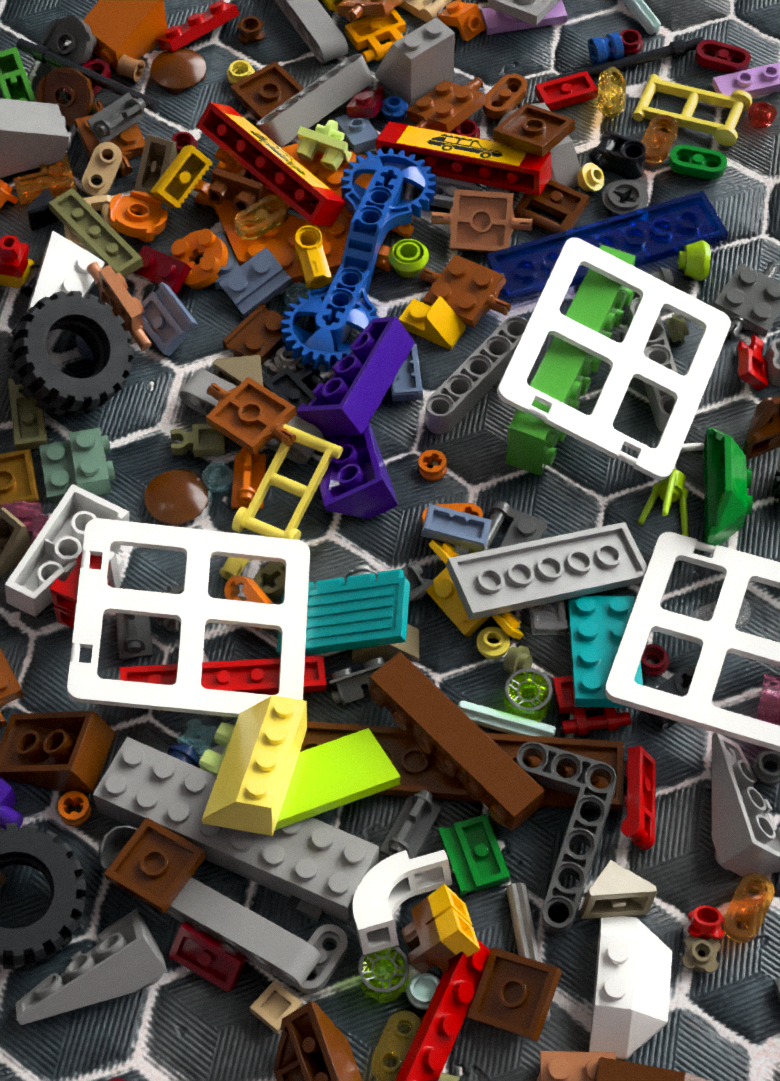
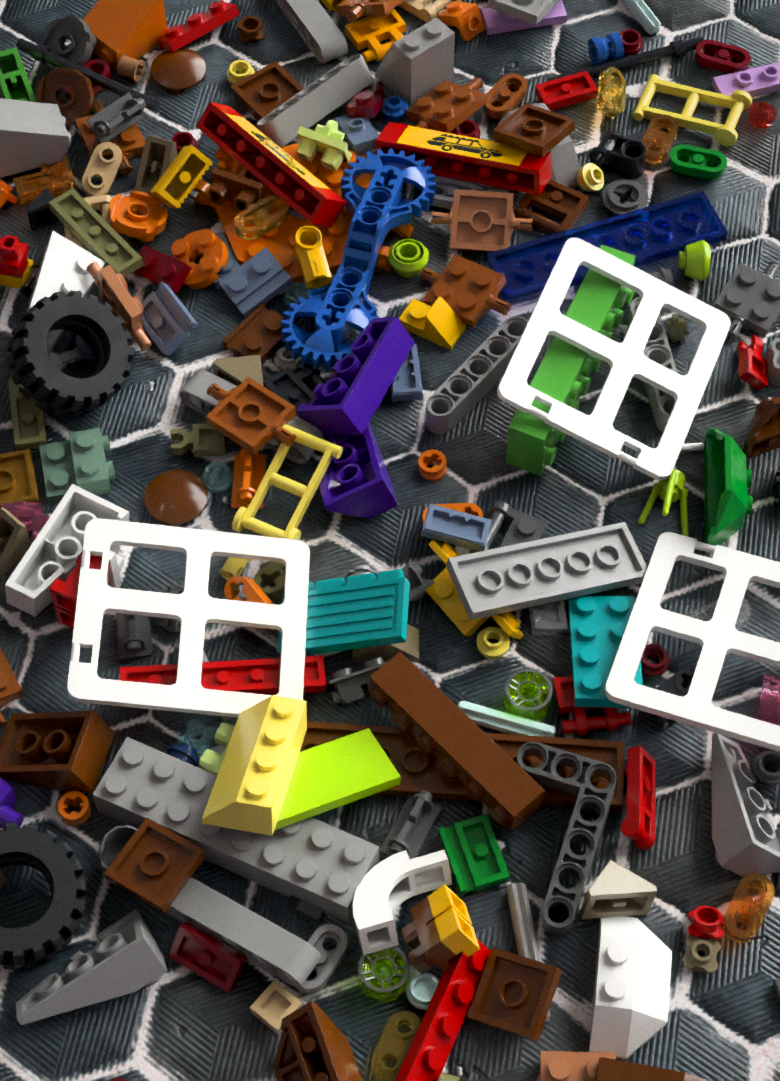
olive plate [503,646,533,679] -> none

